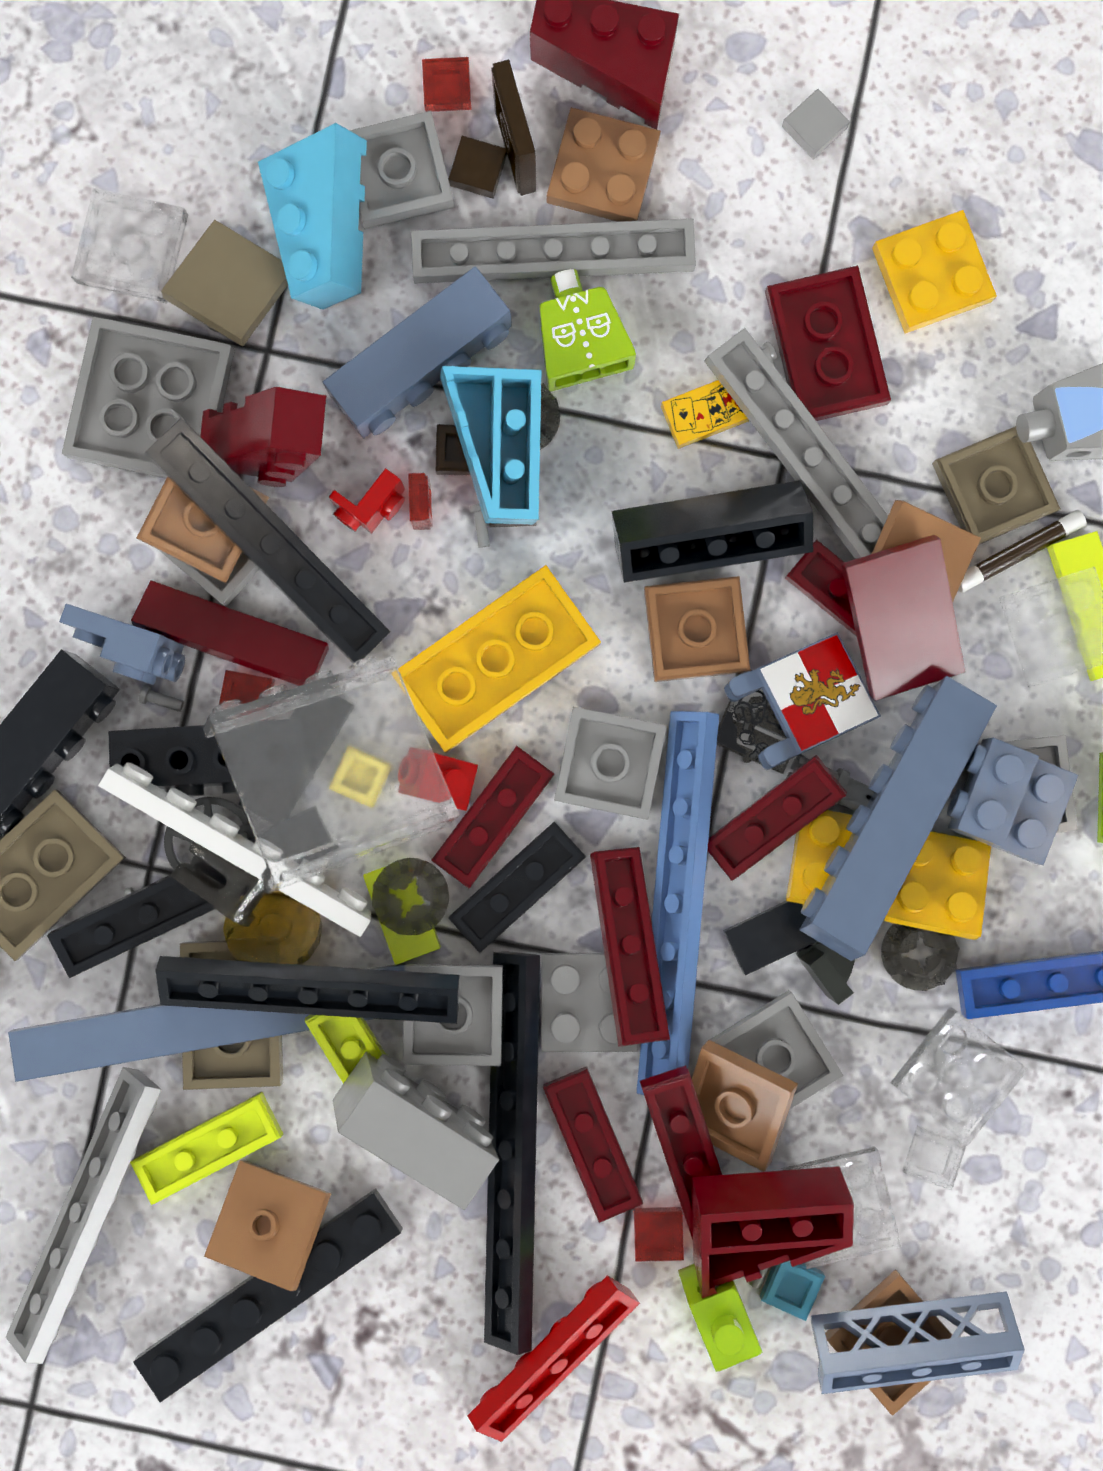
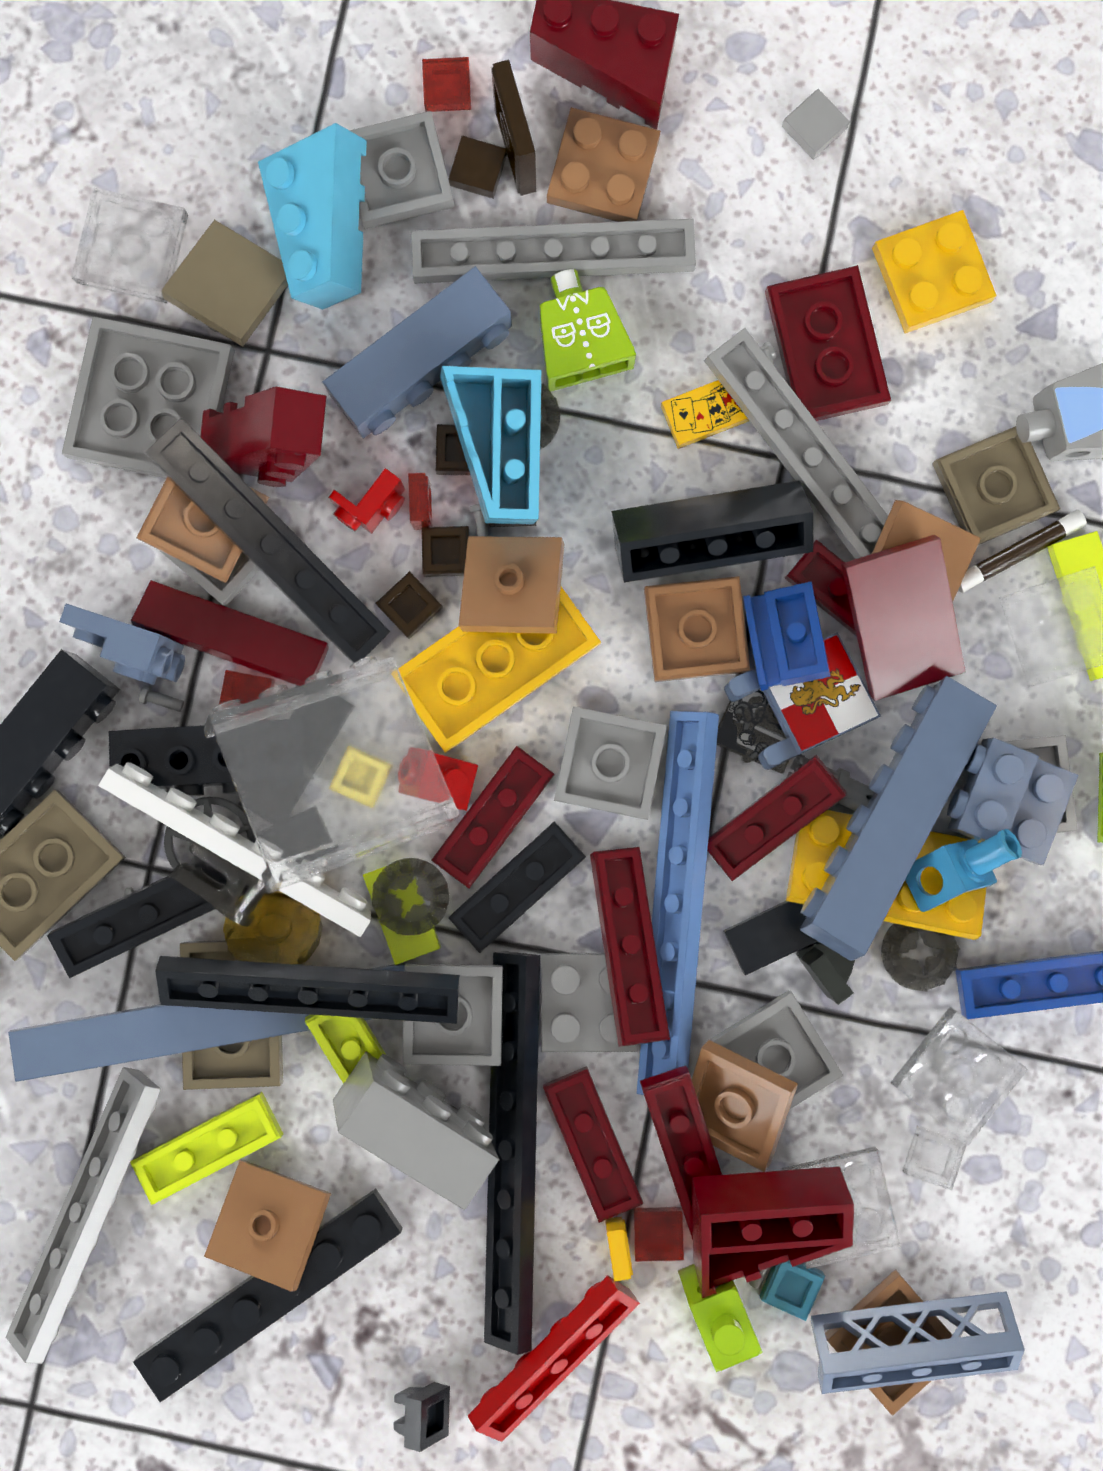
none -> dark brown tile [375,571,443,639]
none -> black tile [393,1382,450,1452]
none -> dark brown tile [421,526,470,577]
none -> medium nougat plate [459,536,565,633]
none -> yellow tile [605,1216,633,1282]
none -> blue plate [743,582,831,691]
none -> dark azure bracket [905,829,1022,912]

